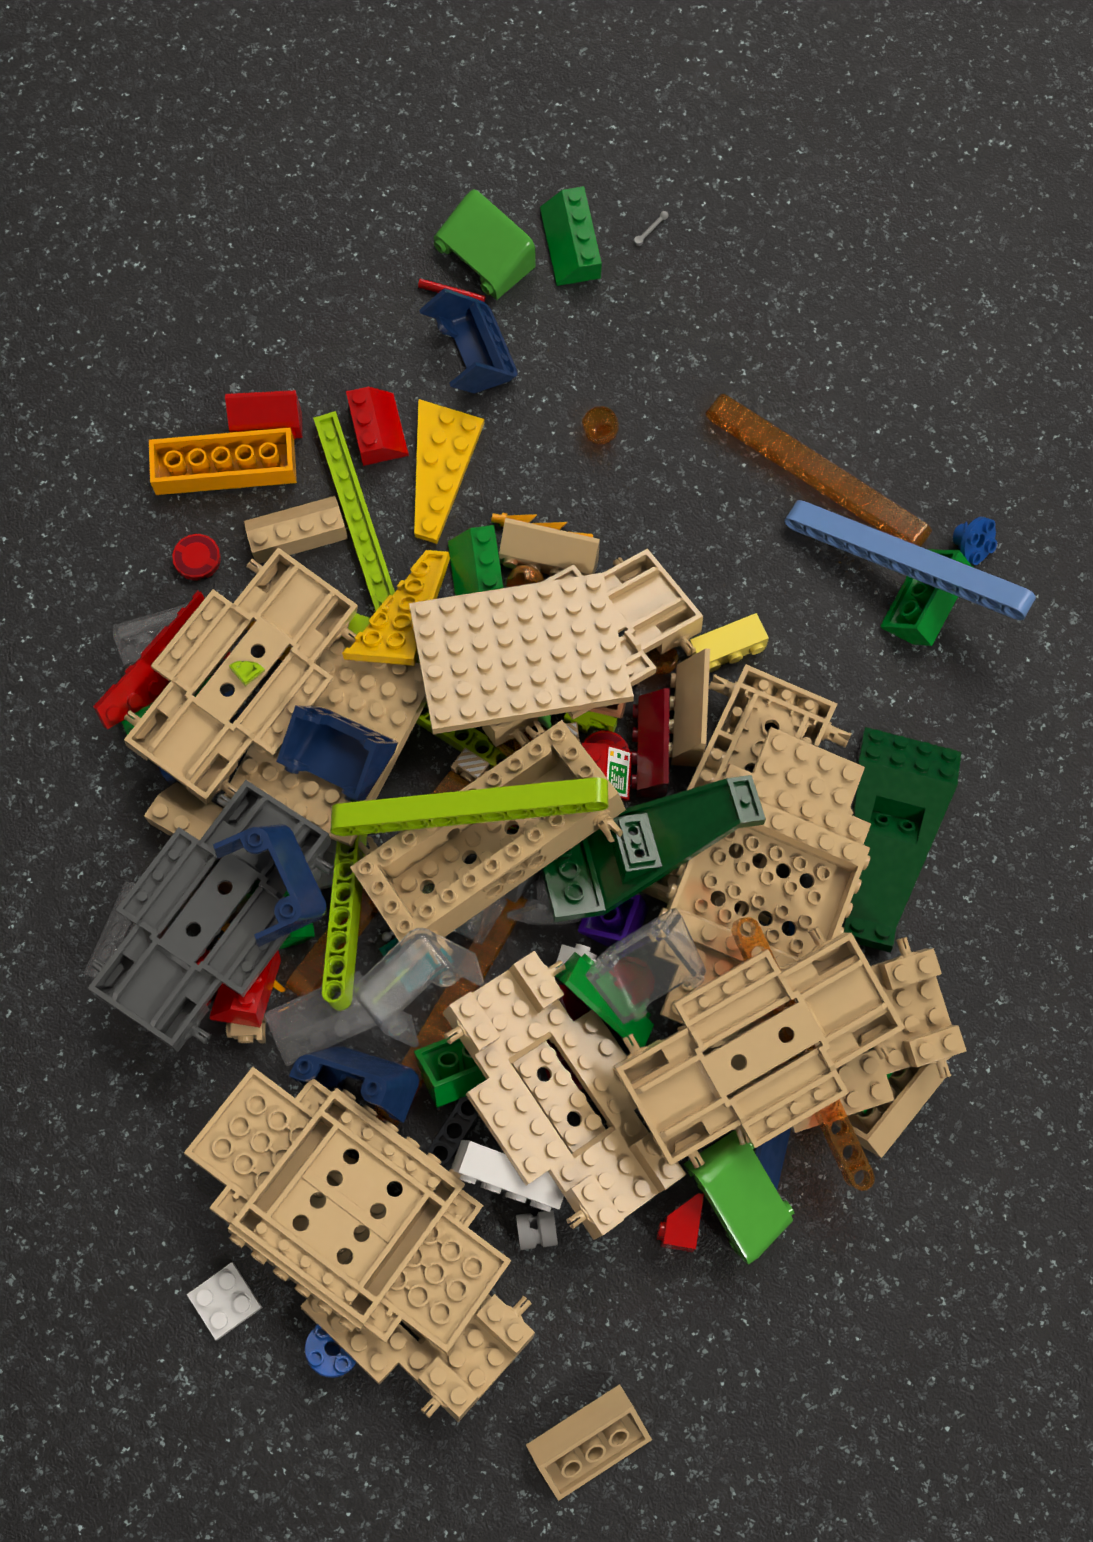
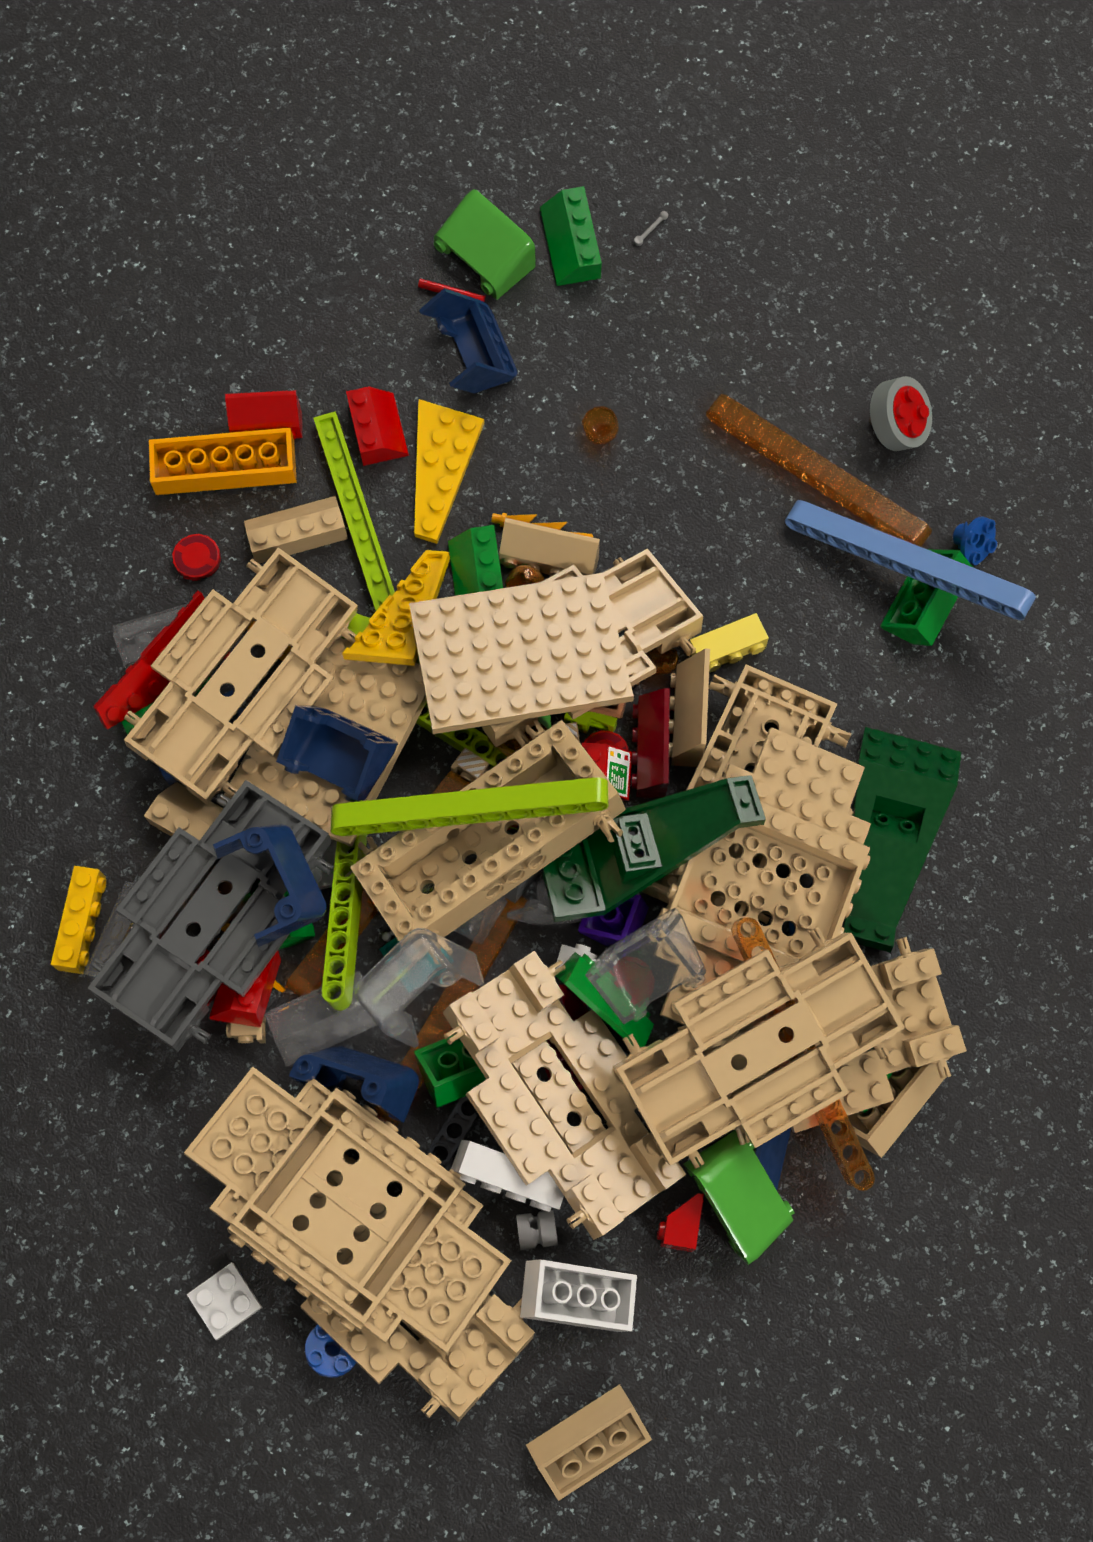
lime tile [229,661,265,687] -> none
none -> yellow brick [51,866,106,974]
none -> white brick [520,1260,637,1332]
none -> light grey wheel [869,376,932,451]

